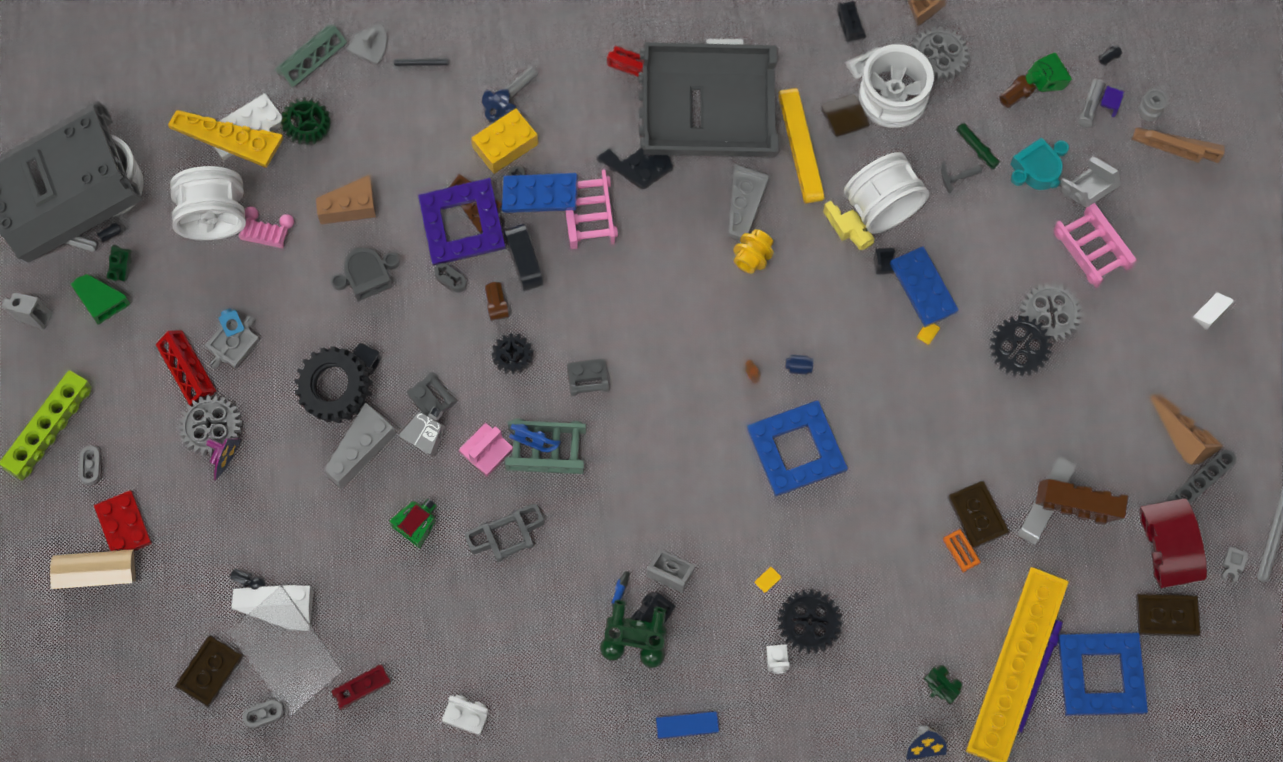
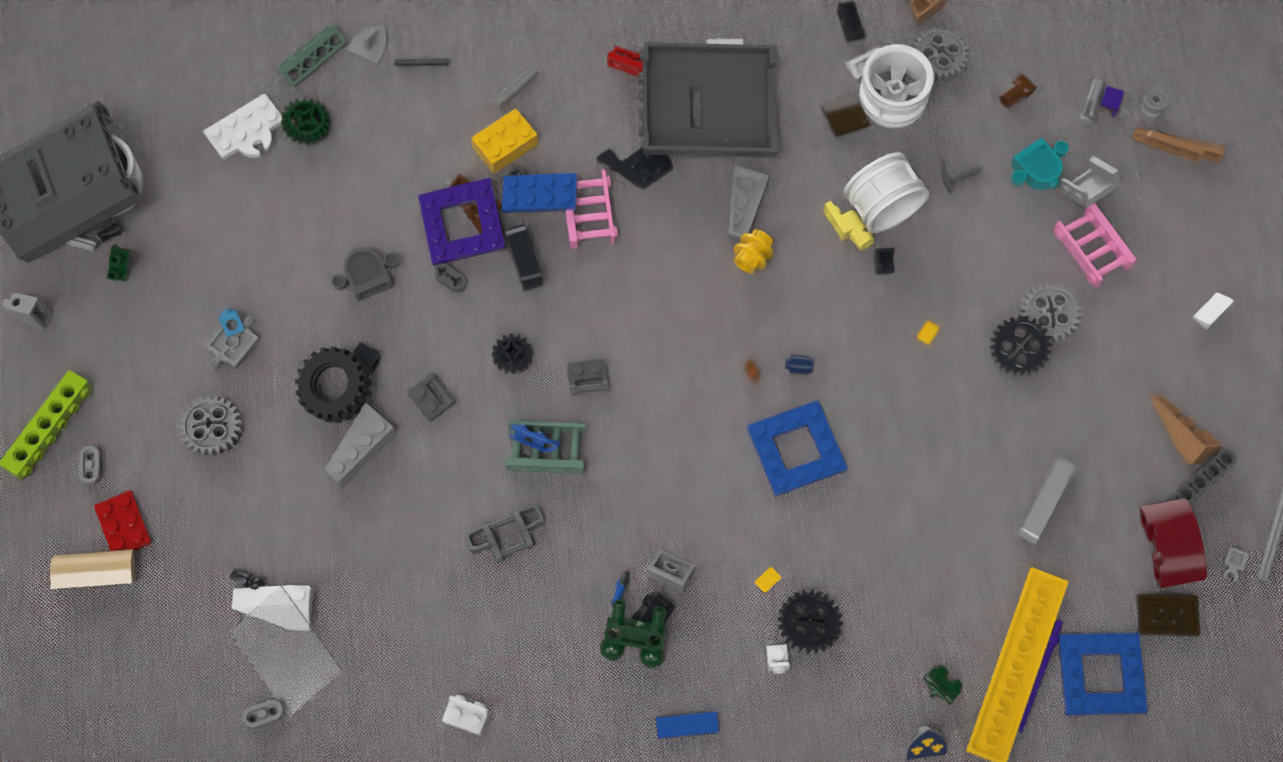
green slope [70,274,130,325] -> none
red fence [156,330,216,406] -> none
yellow wing [168,110,284,168] -> none
white wheel [170,166,246,240] -> none
dark brown tile [175,635,244,708] -> none
shield [206,438,241,480] -> none
bright pink gear [239,206,294,248] -> none
medium nougat wedge [316,175,376,224] -> none
dark red plate [331,664,391,710] -> none
torso [389,499,437,549] -> none
light grey torso [399,406,446,456] -> none
bright pink bracket [459,423,513,477] -> none
dark blue plate [482,89,516,122] -> none
reddish brown piece [485,282,509,321] -> none
yellow beam [778,88,824,204] -> none
blue plate [890,246,959,327] -> none
orange tile [942,529,981,573] -> none
dark brown plate [947,480,1010,549] -> none
dark green pin [956,123,1000,170] -> none
green torso [1026,52,1072,92] -> none
reddish brown wedge [1036,479,1128,525] -> none
black pin [1098,45,1122,66] -> none

